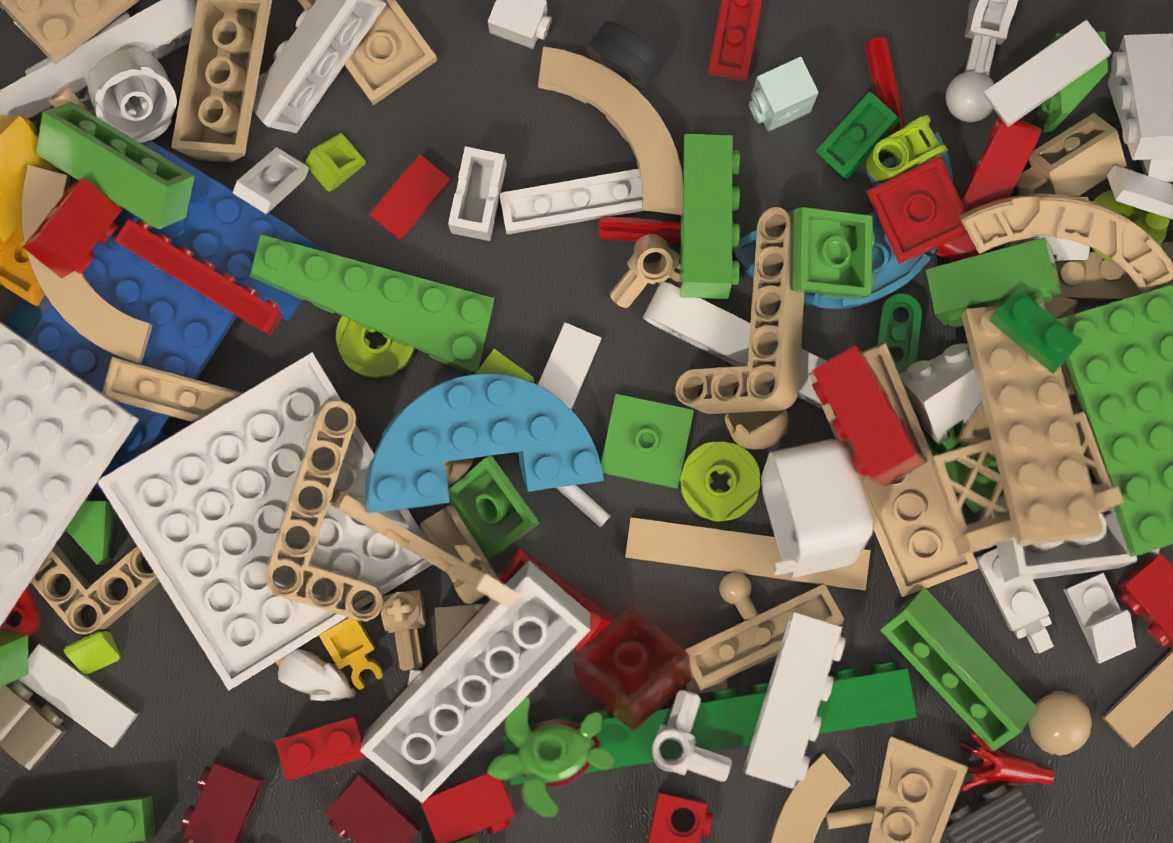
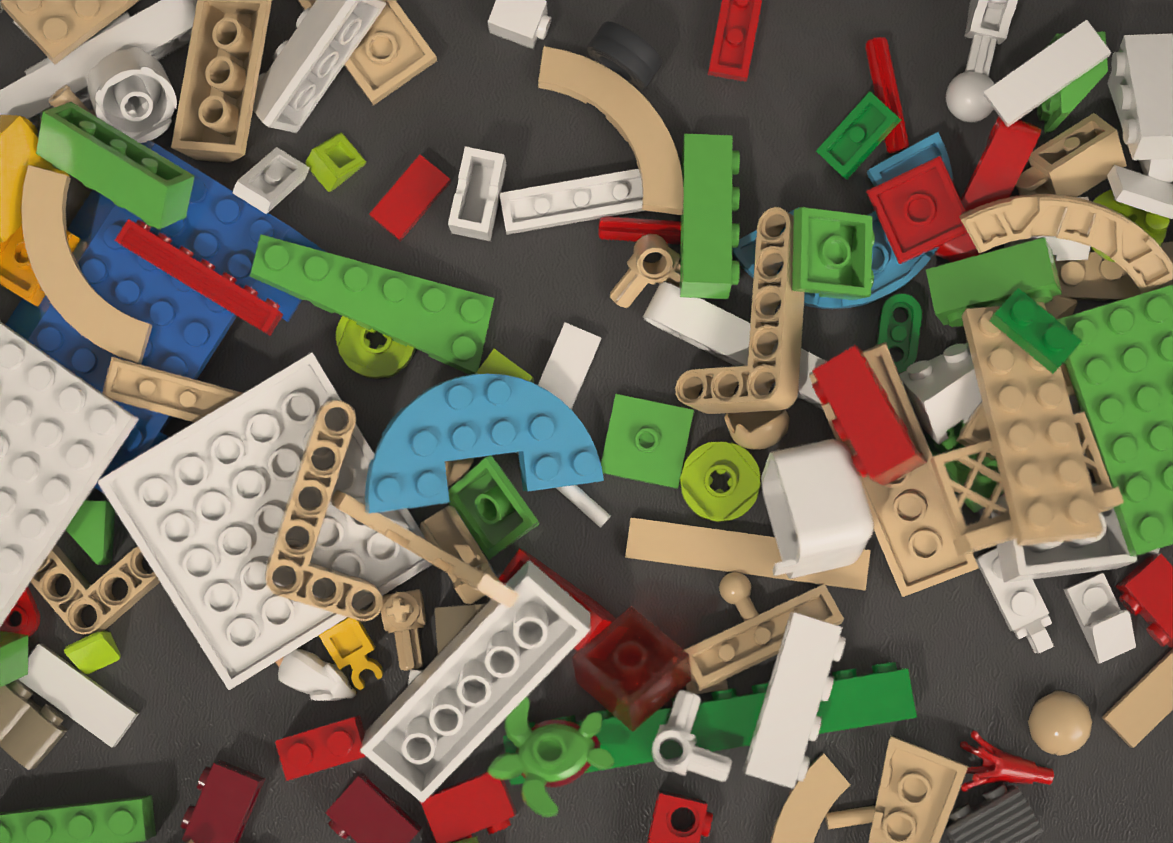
red brick [23,177,122,279] -> none
light aqua brick [749,57,819,132] -> none
lime piece [866,115,948,182] -> none
bright green brick [880,587,1037,752] -> none

